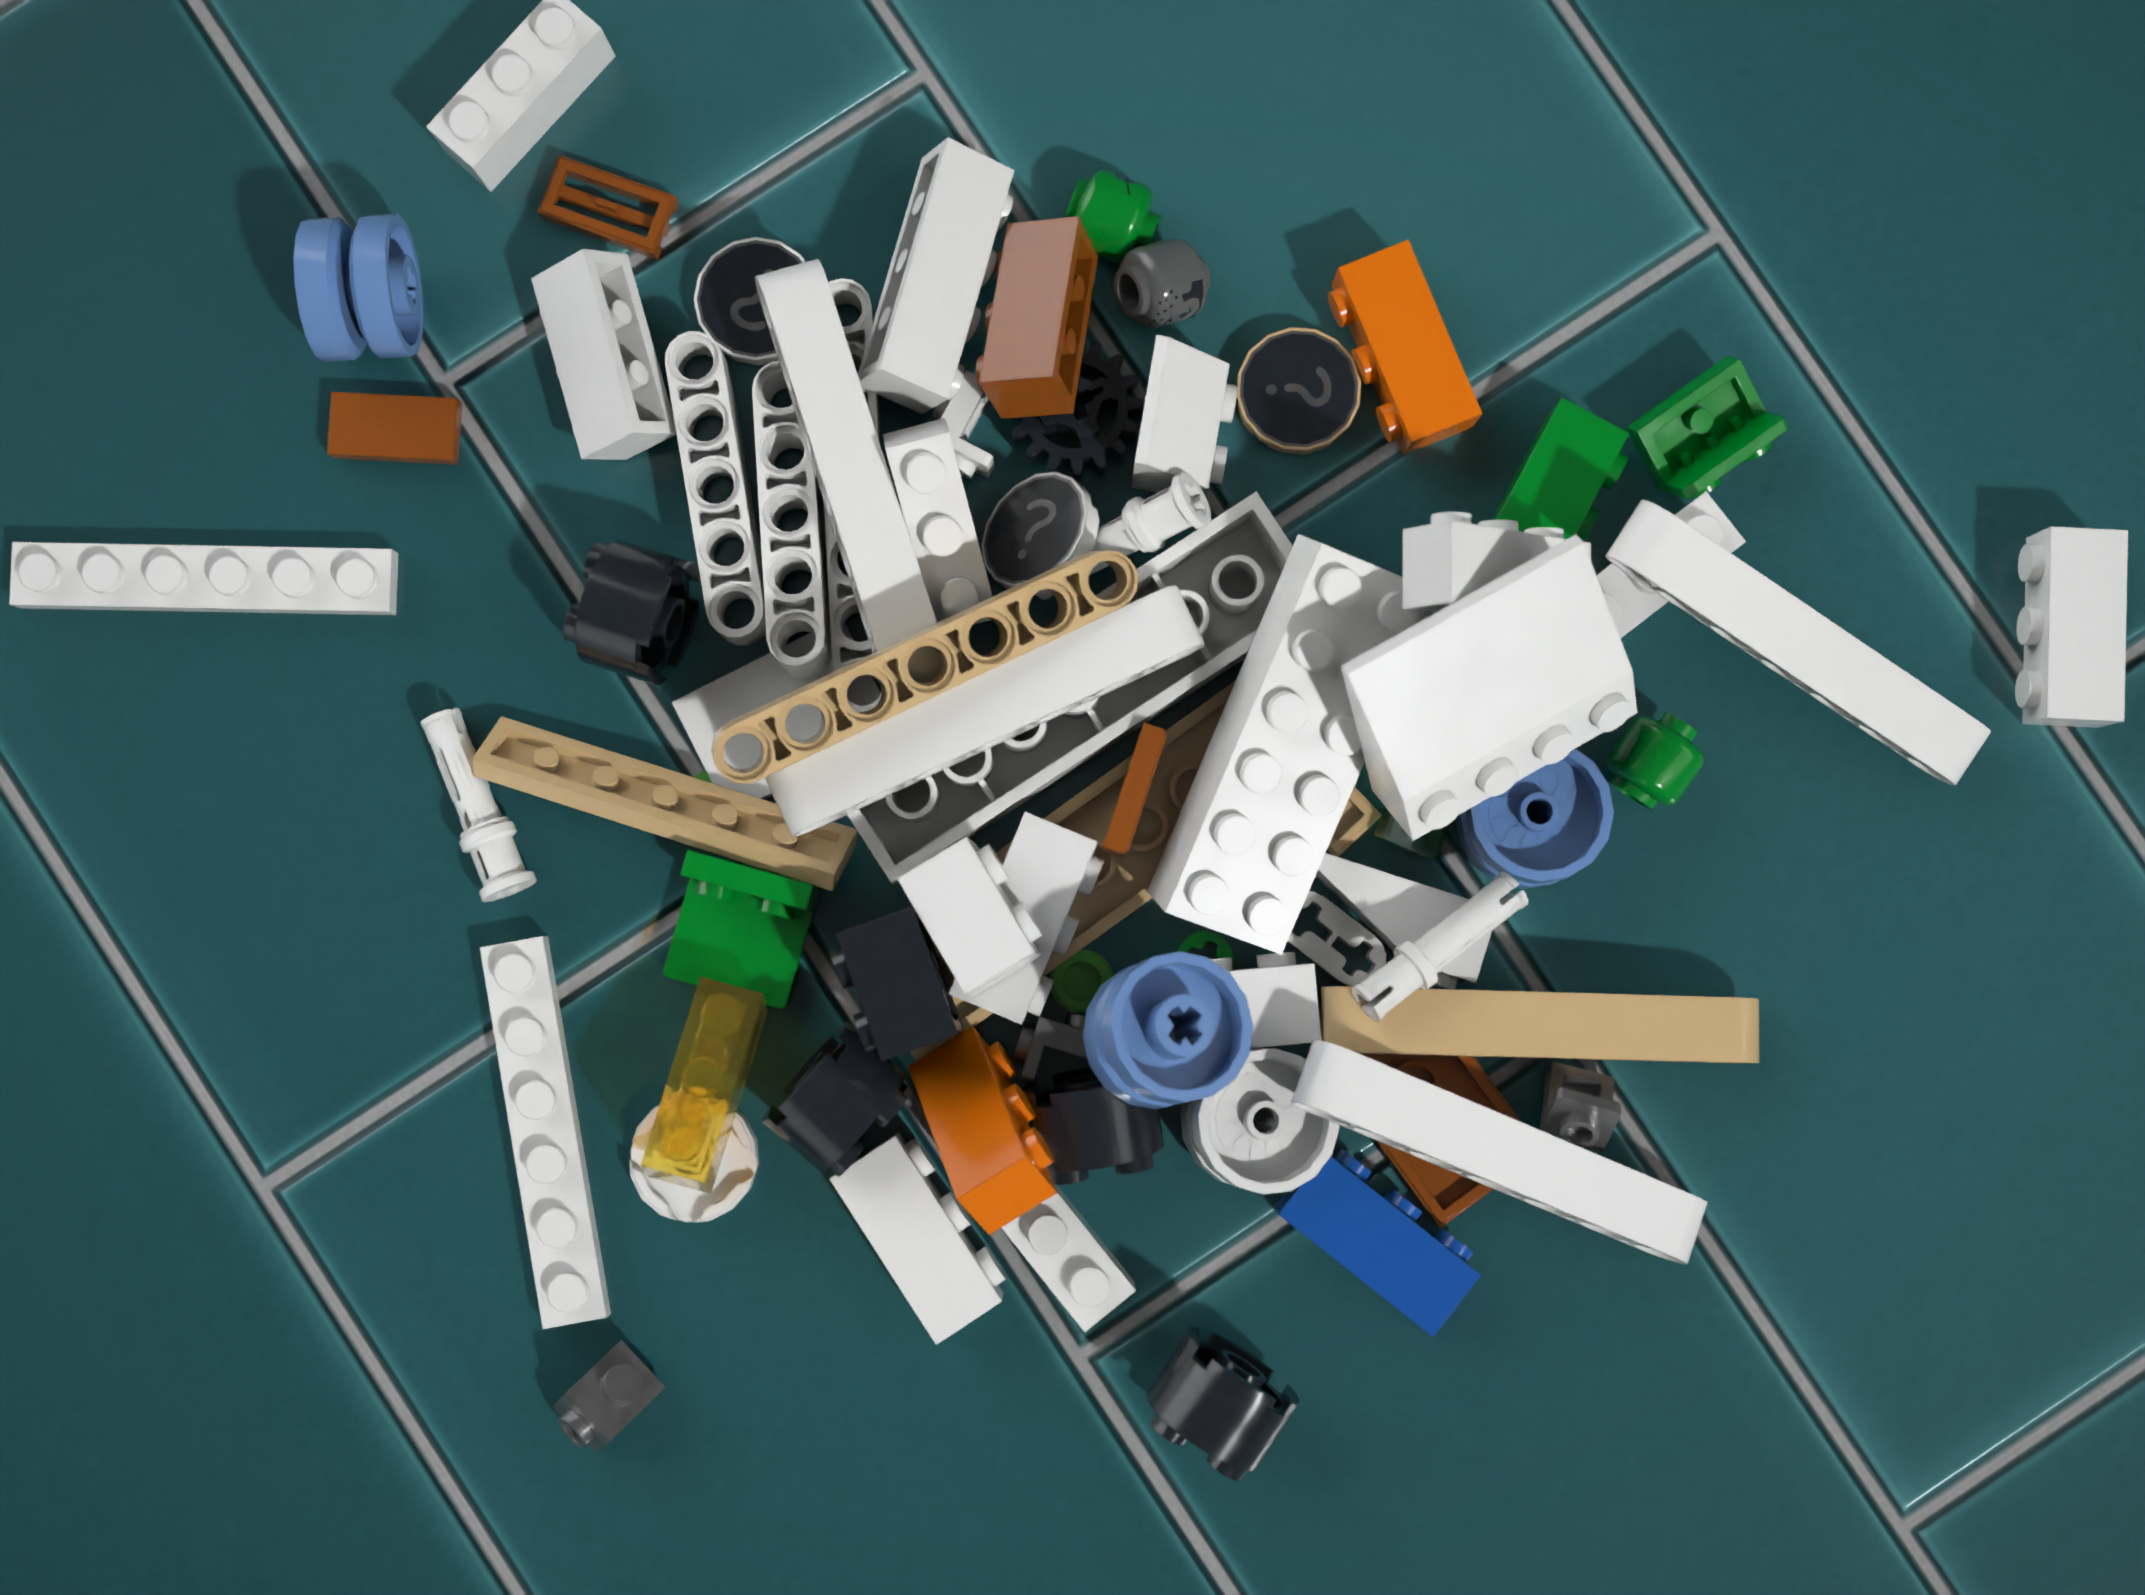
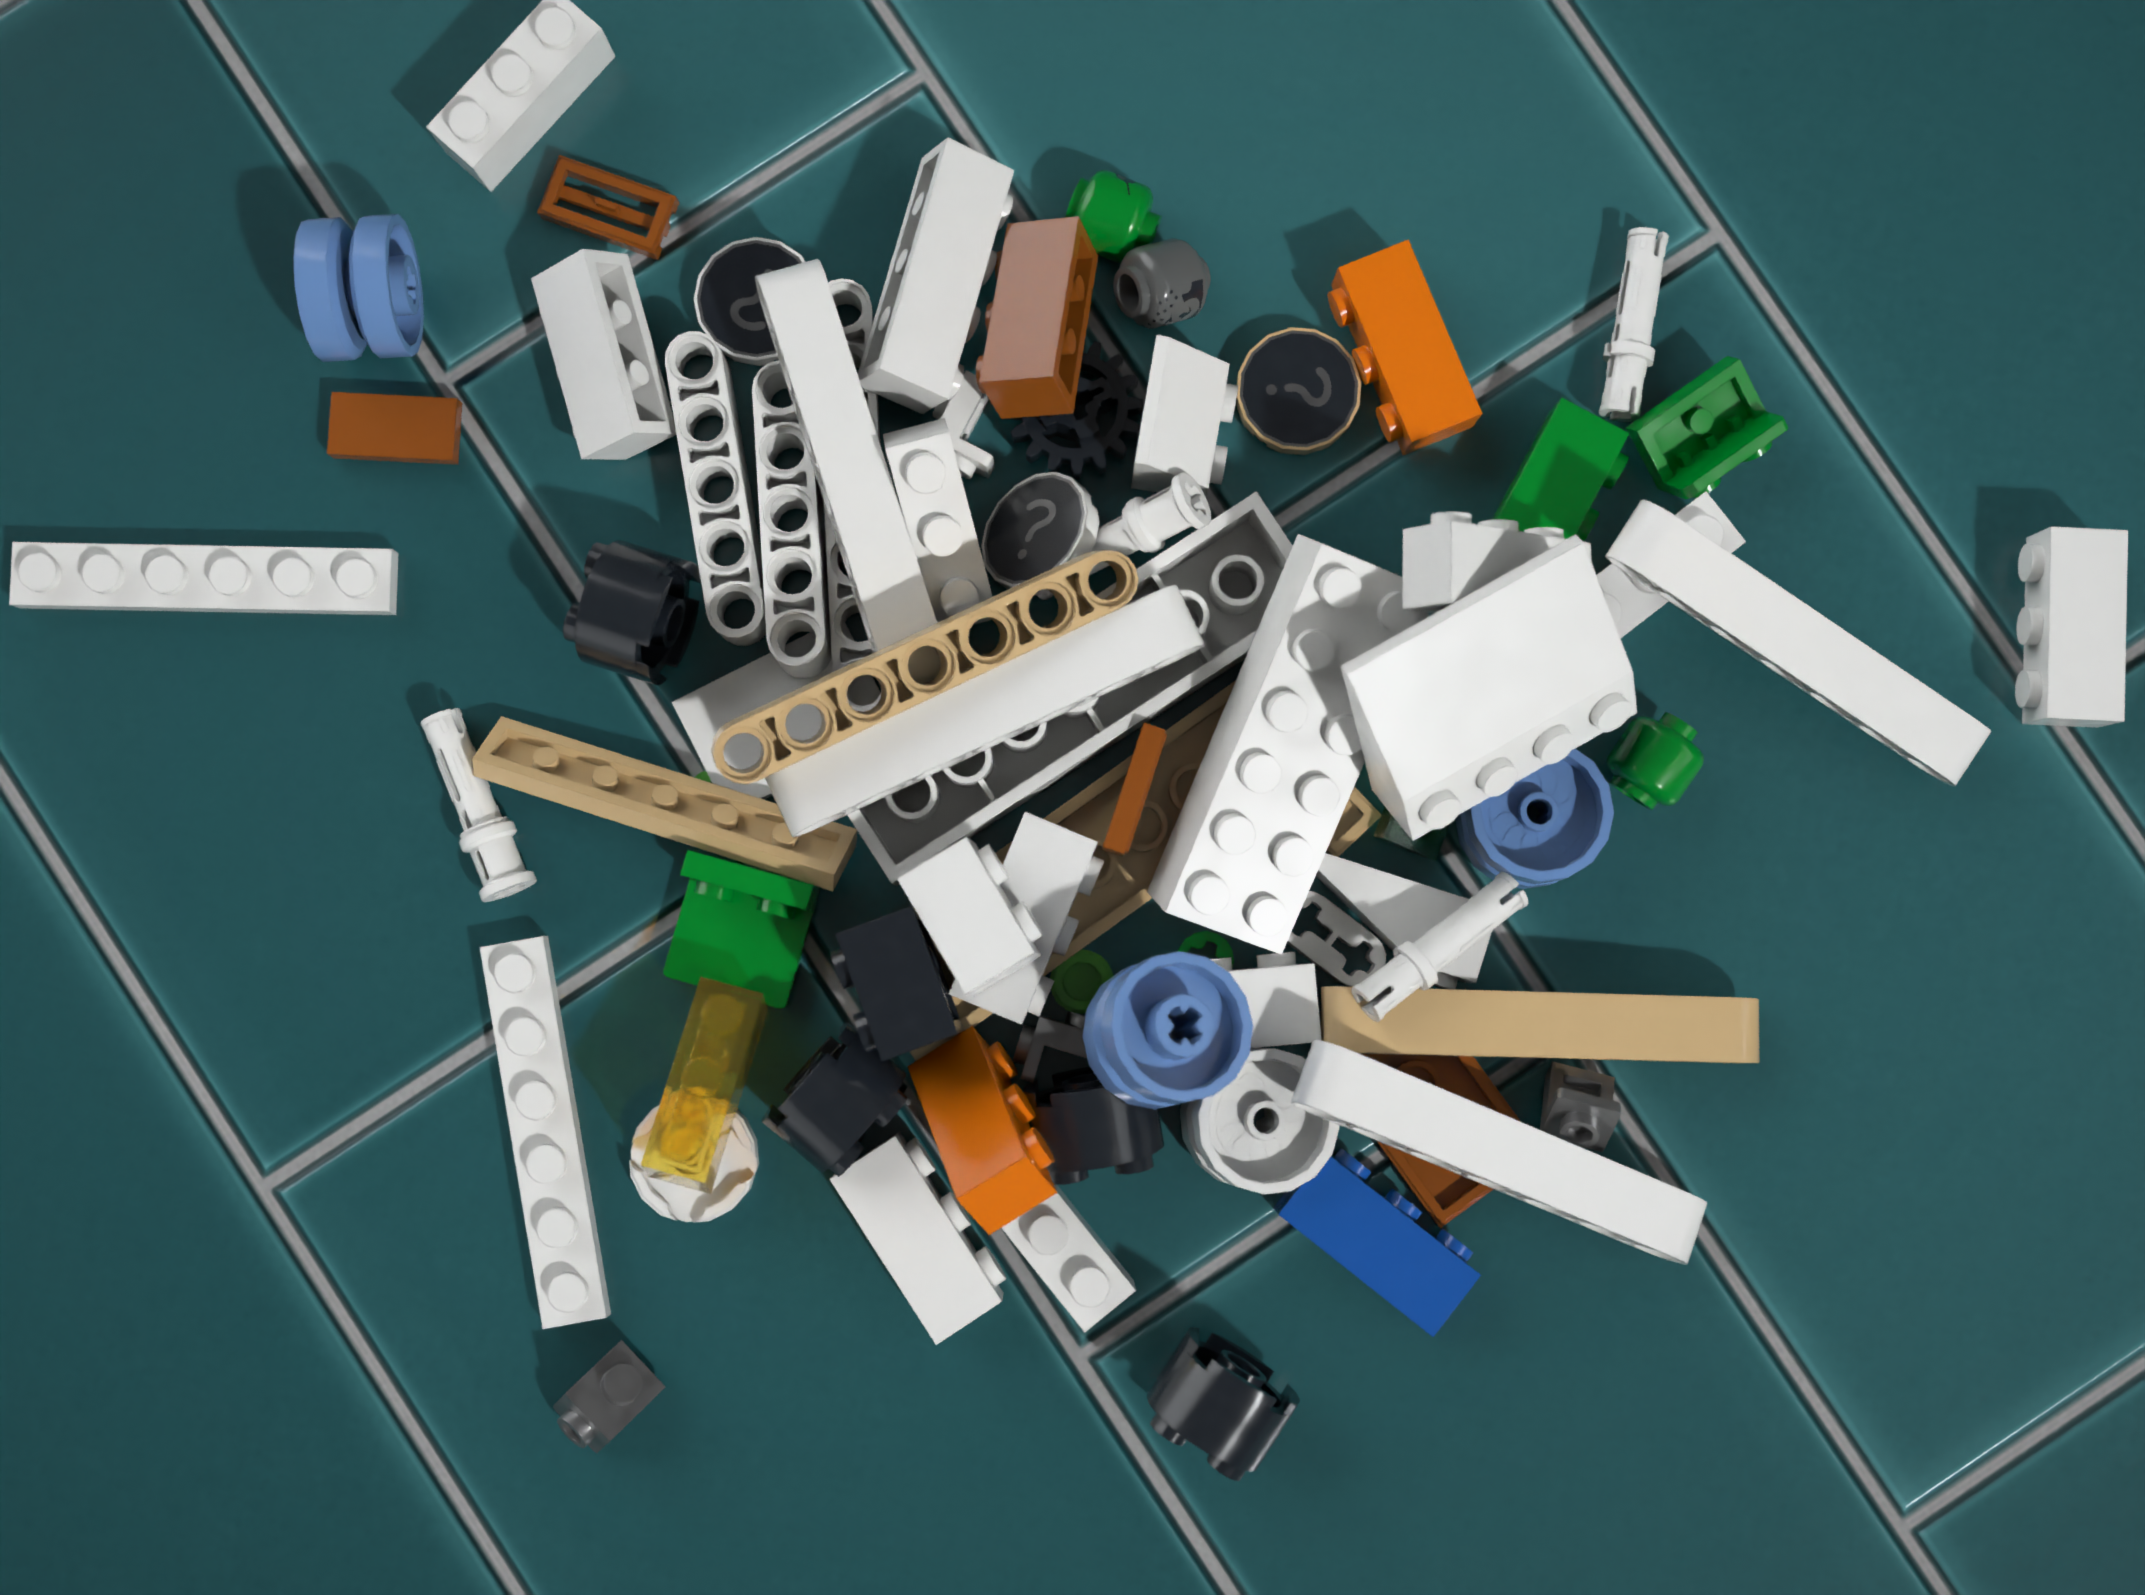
none -> white pin [1599,227,1669,422]

